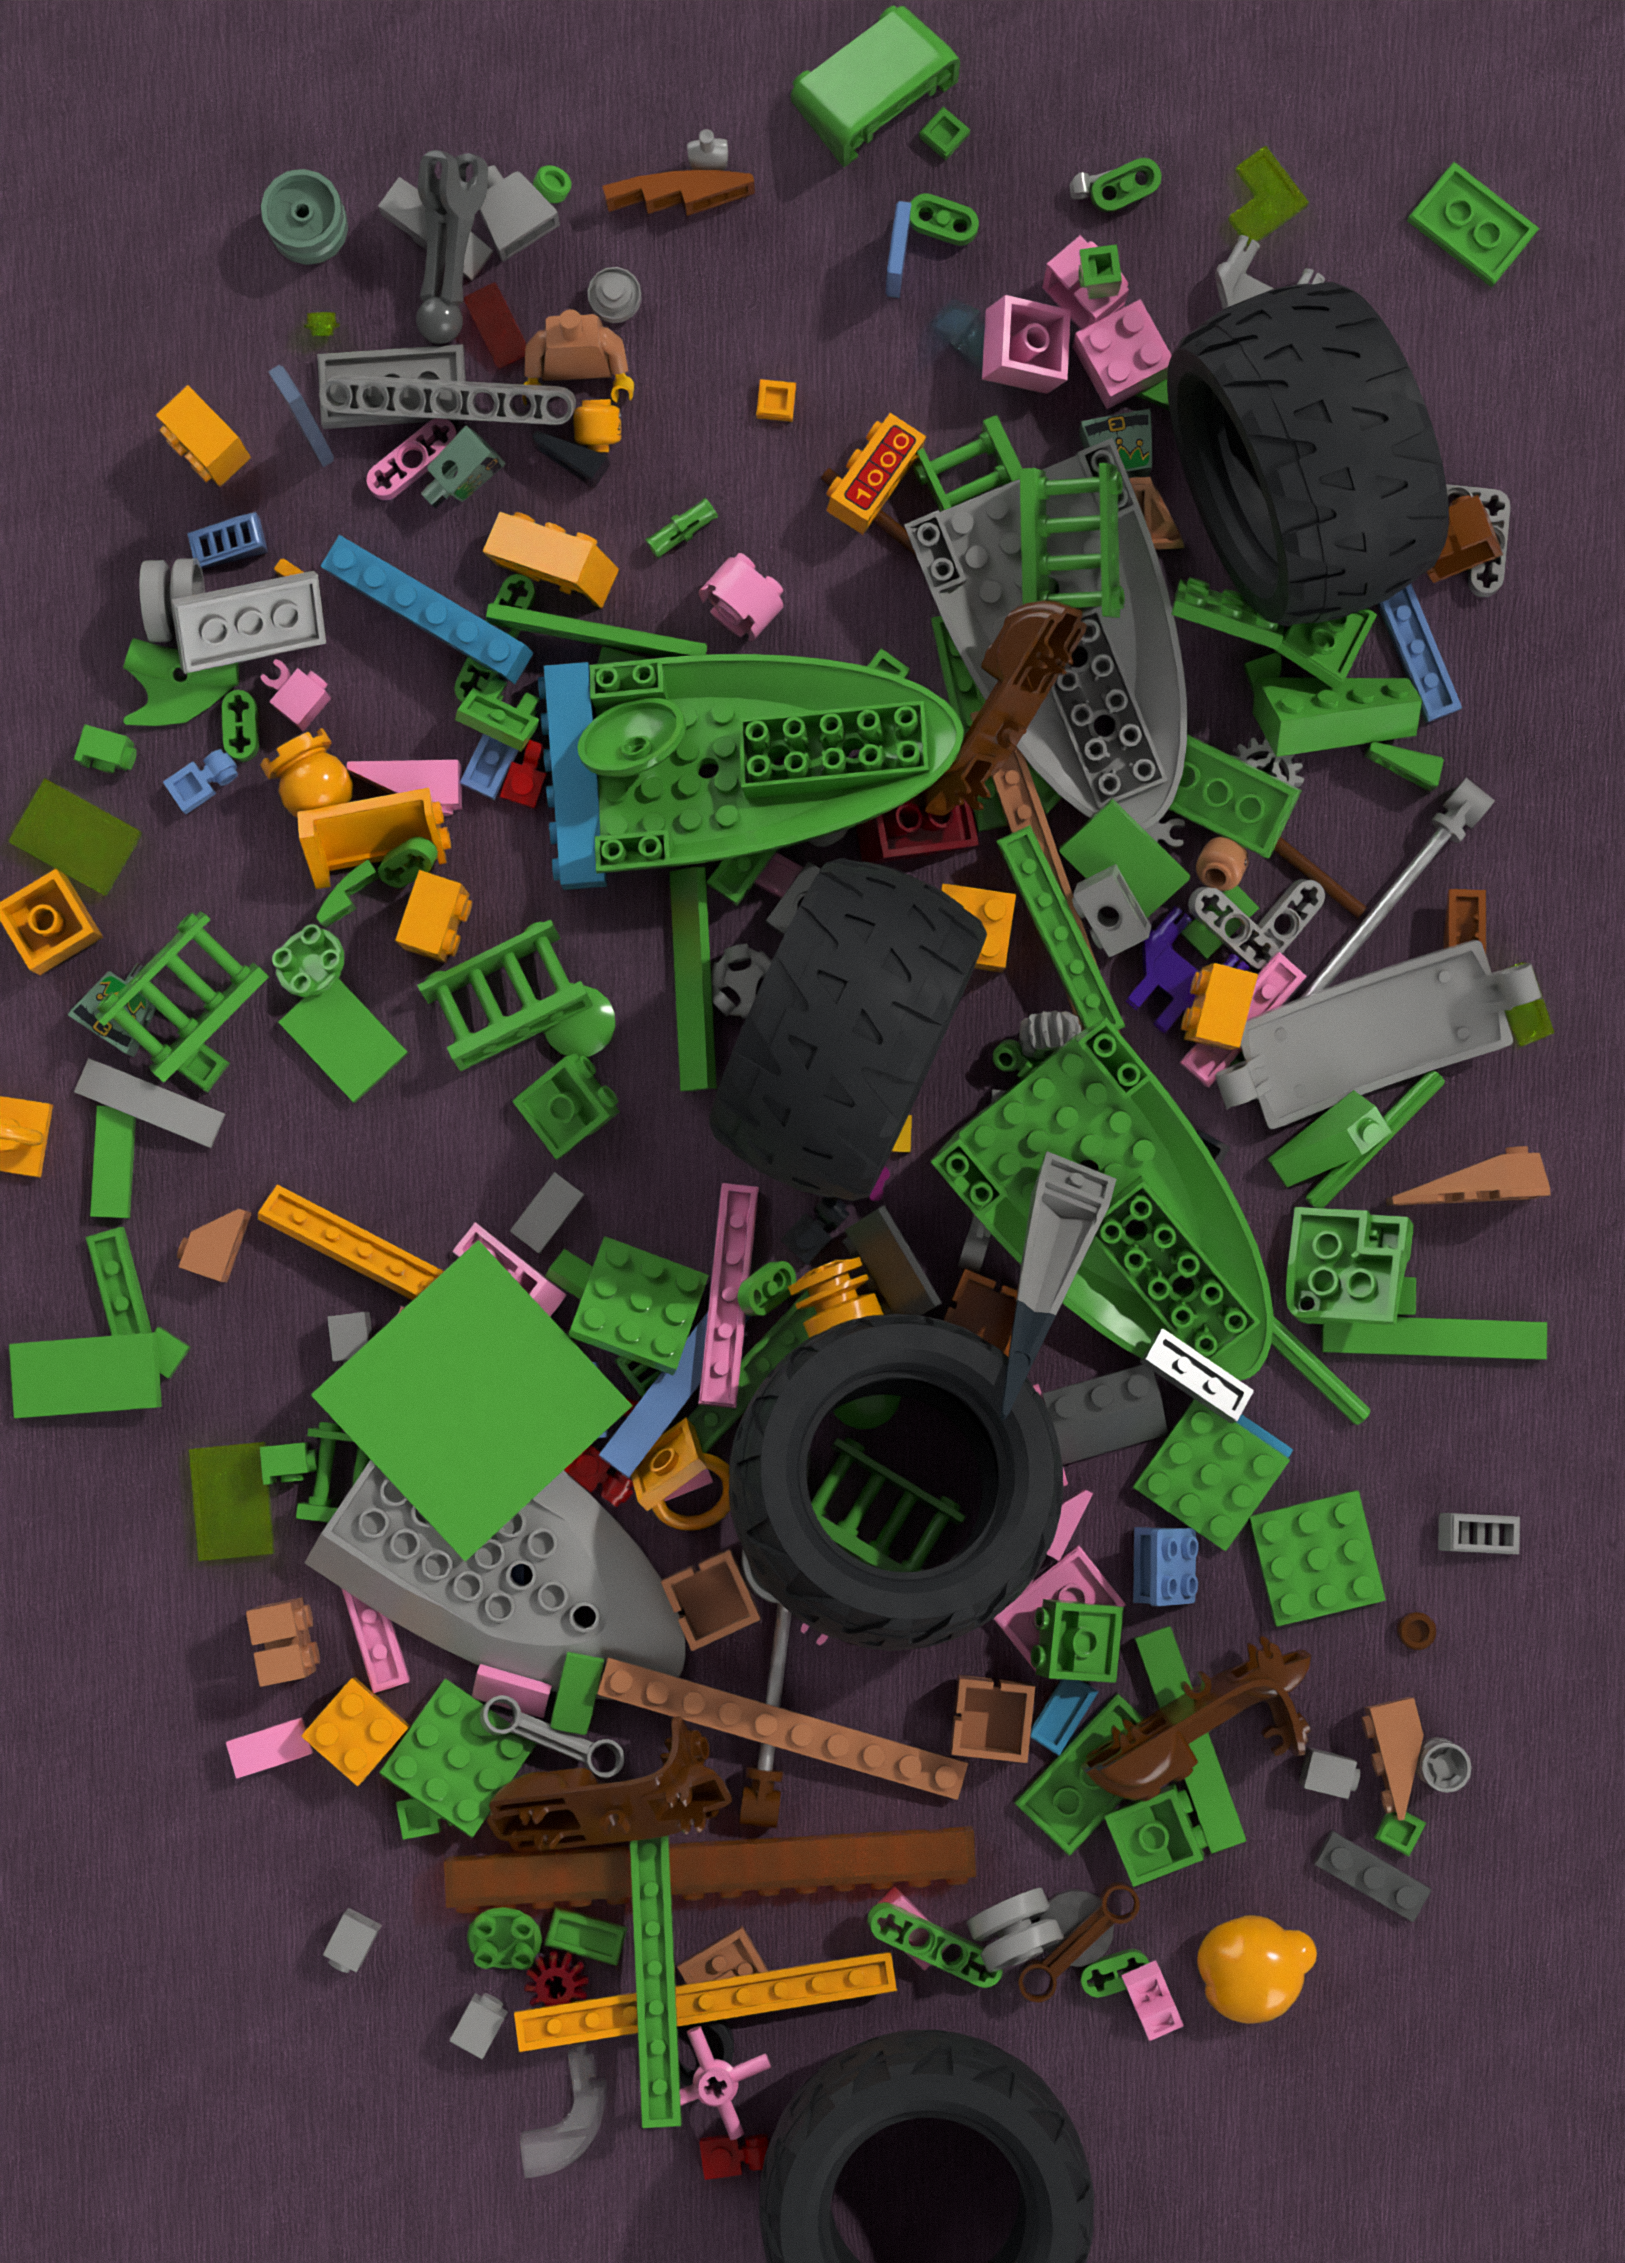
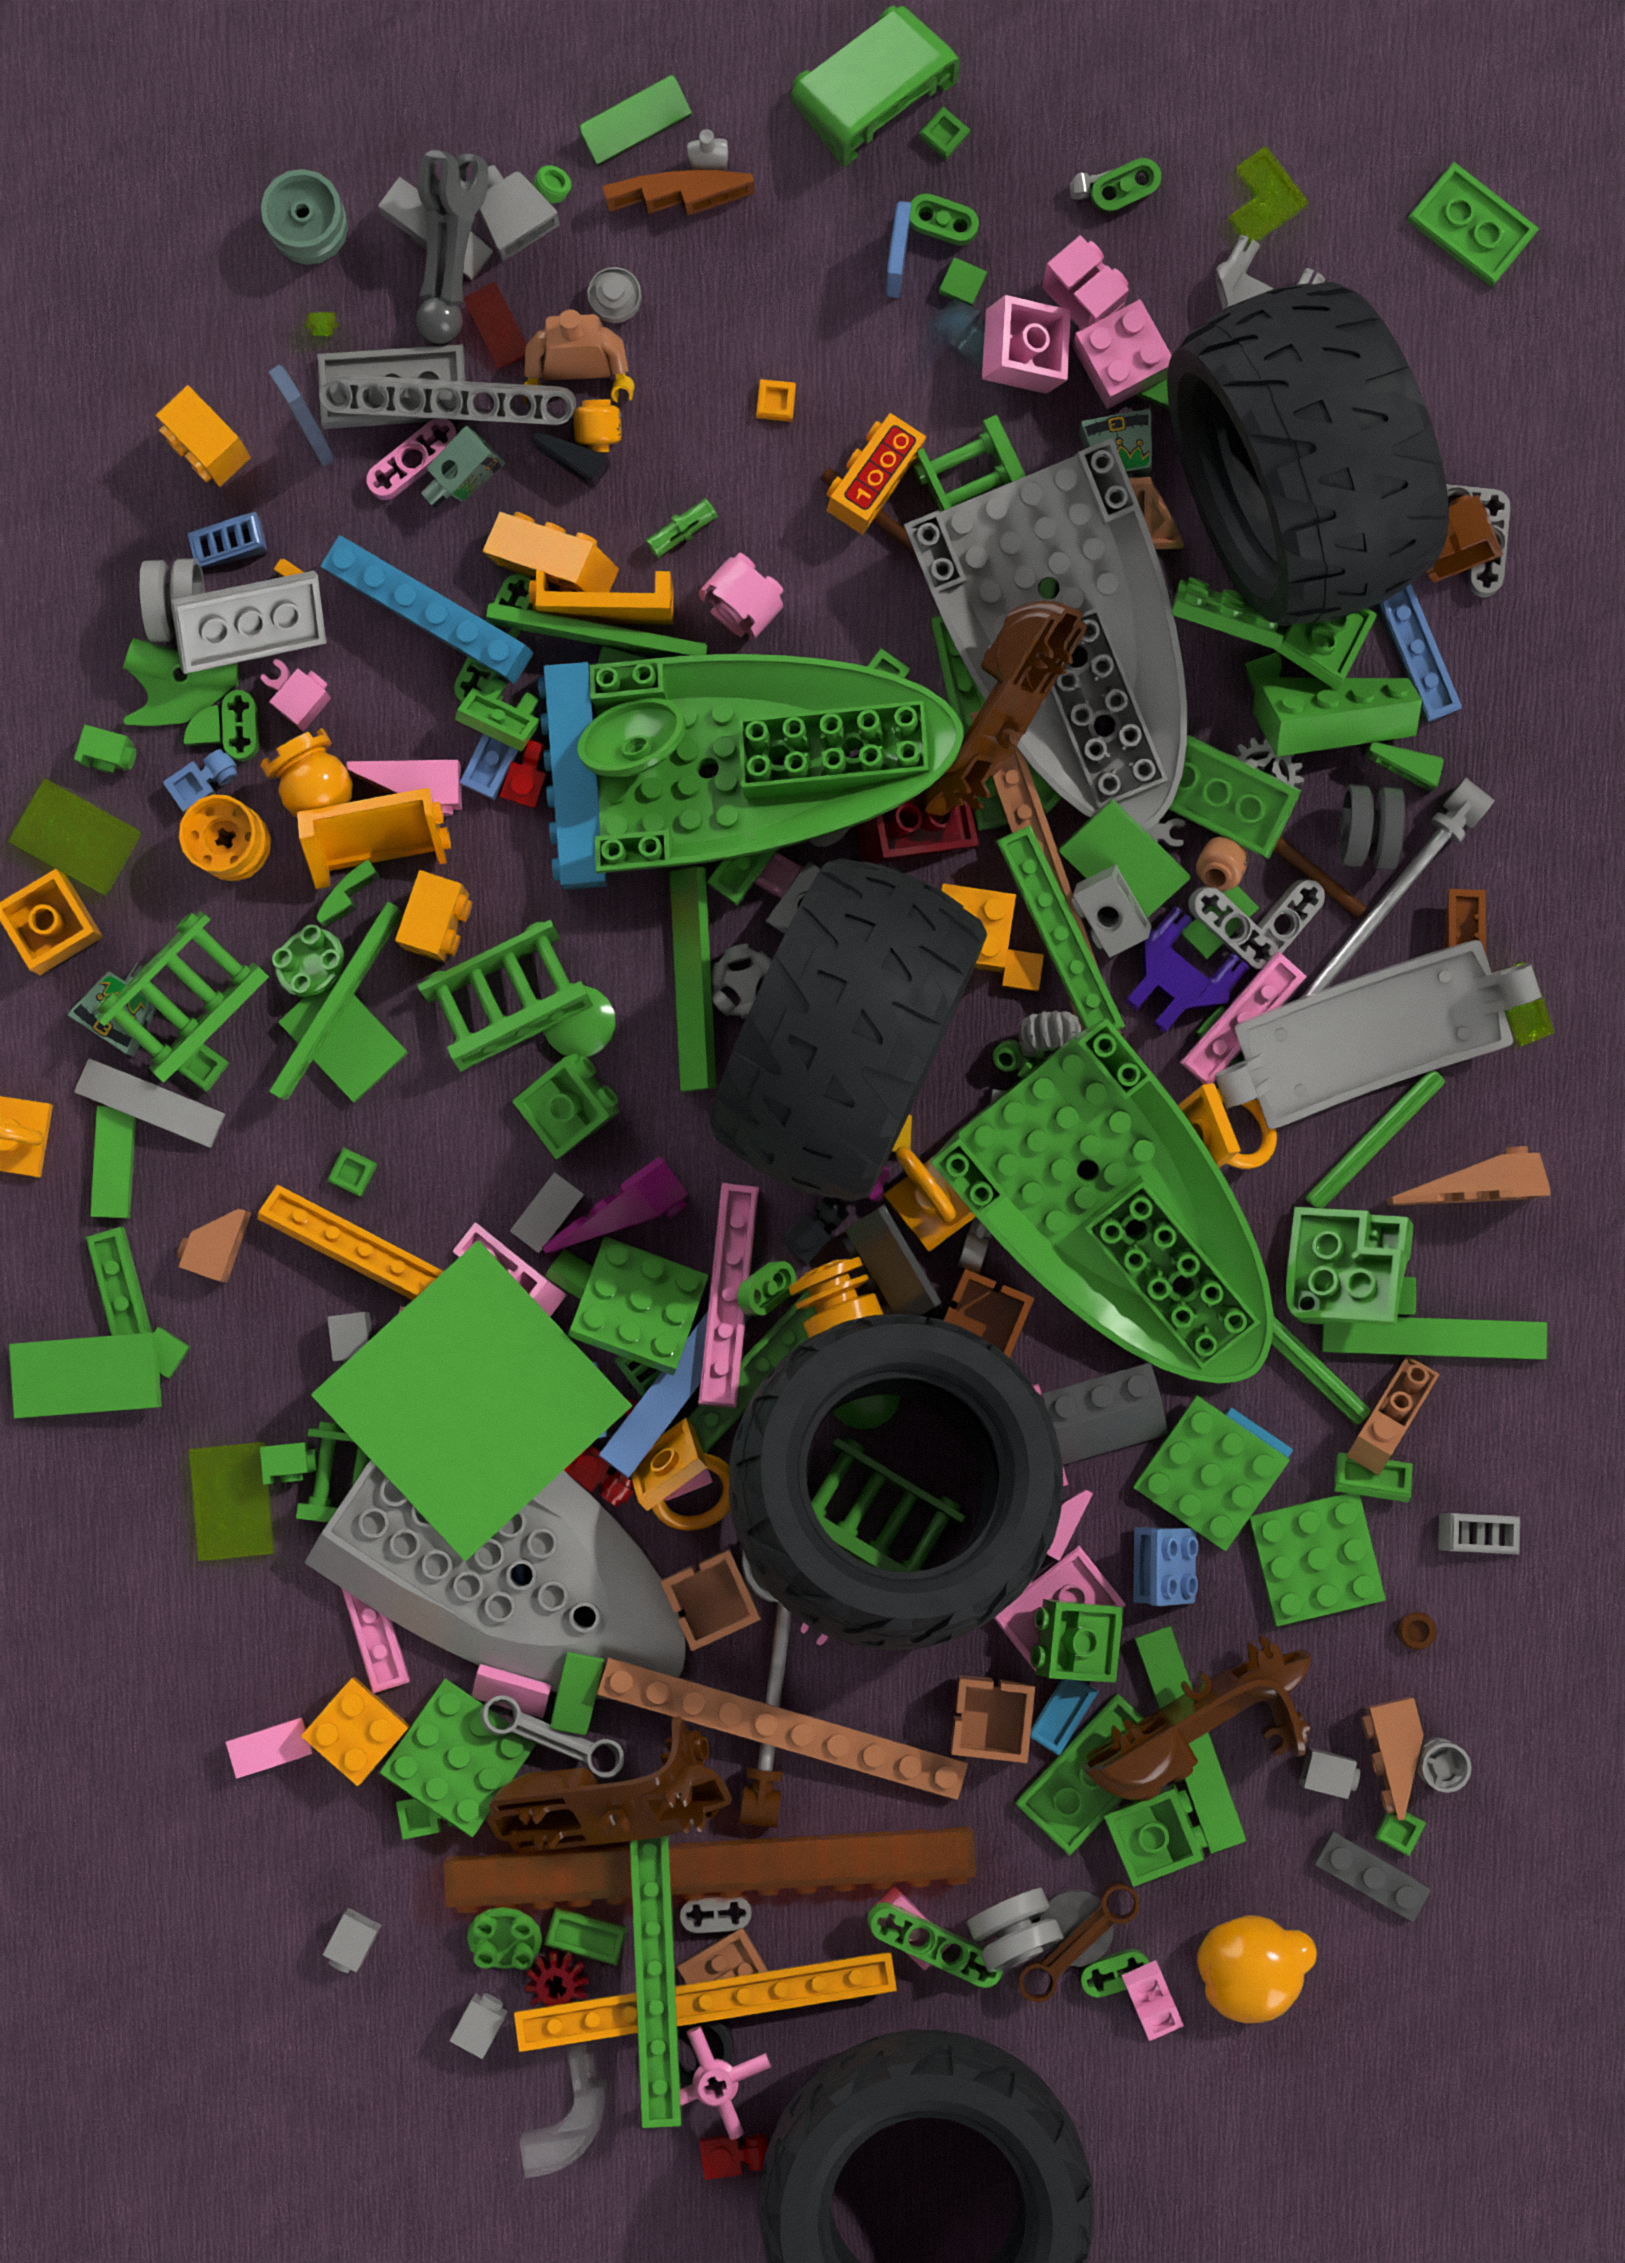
nougat piece [246,1597,320,1687] -> none
bright green beam [378,837,438,888] -> none
light grey plate [1000,1151,1117,1422] -> none
bright green fence [1020,463,1125,618] -> none
bright green brick [1078,244,1122,299] -> none
plate [1140,1328,1254,1424] -> none
light orange brick [1181,963,1258,1051] -> none
bright green slope [1268,1090,1391,1187] -> none
none -> light orange wheel [179,794,271,881]
none -> bright green tile [184,705,223,746]
none -> bright green tile [269,902,403,1101]
none -> bright green tile [327,1148,378,1197]
none -> light orange panel [529,570,674,625]
none -> magenta wedge [541,1156,689,1255]
none -> bright green slope [578,75,692,166]
none -> light grey beam [680,1893,752,1933]
none -> light orange tile [884,1146,976,1252]
none -> bright green tile [939,257,987,308]
none -> light orange tile [1002,949,1044,992]
none -> light orange tile [1178,1083,1277,1169]
none -> bright green tile [1334,1452,1413,1503]
none -> dark grey wheel [1338,784,1405,870]
none -> nougat slope [1347,1355,1440,1476]

